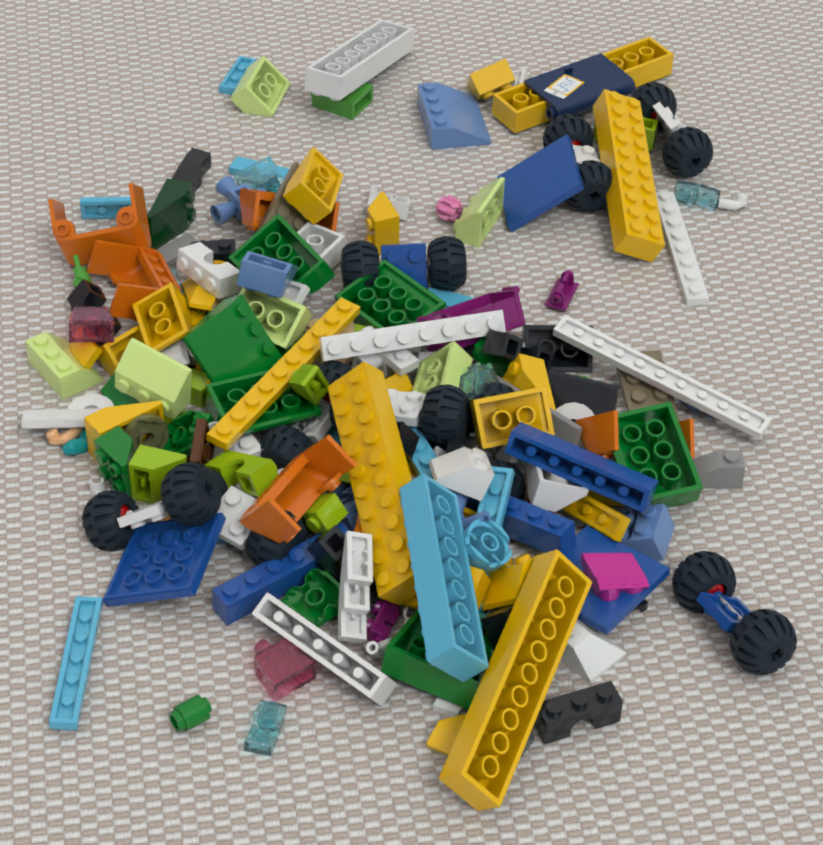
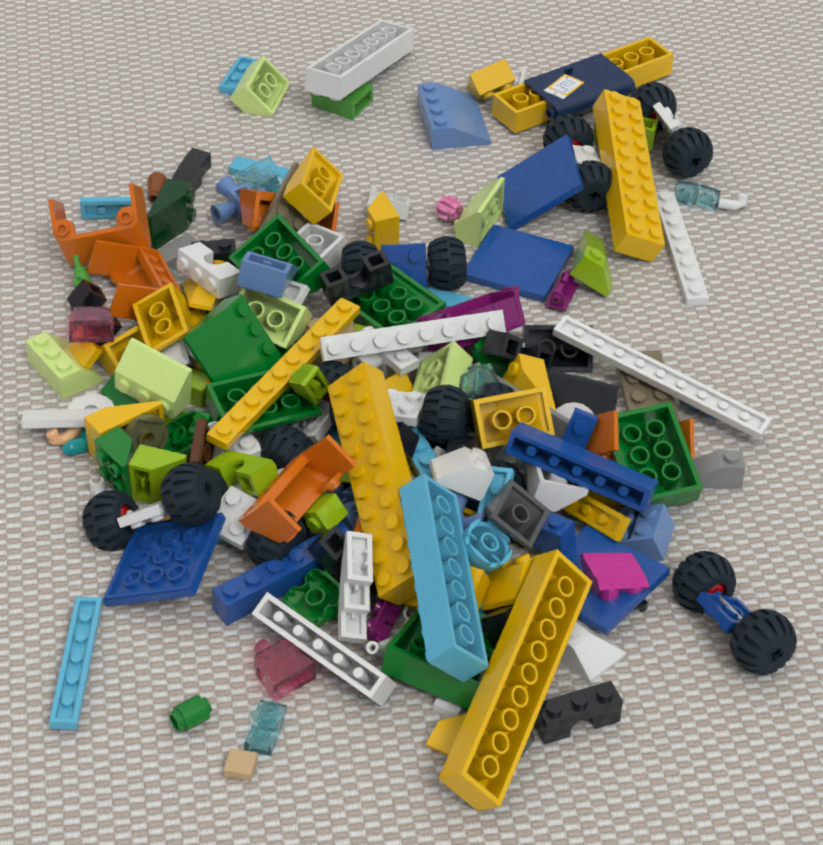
none -> dark orange cone [147,172,166,203]
none -> tan tile [223,748,258,781]
none -> black arch [319,249,394,307]
none -> blue tile [466,224,574,302]
none -> dark grey slope [485,479,551,550]
none -> blue plate [561,407,598,449]
none -> lime wedge [570,229,613,297]

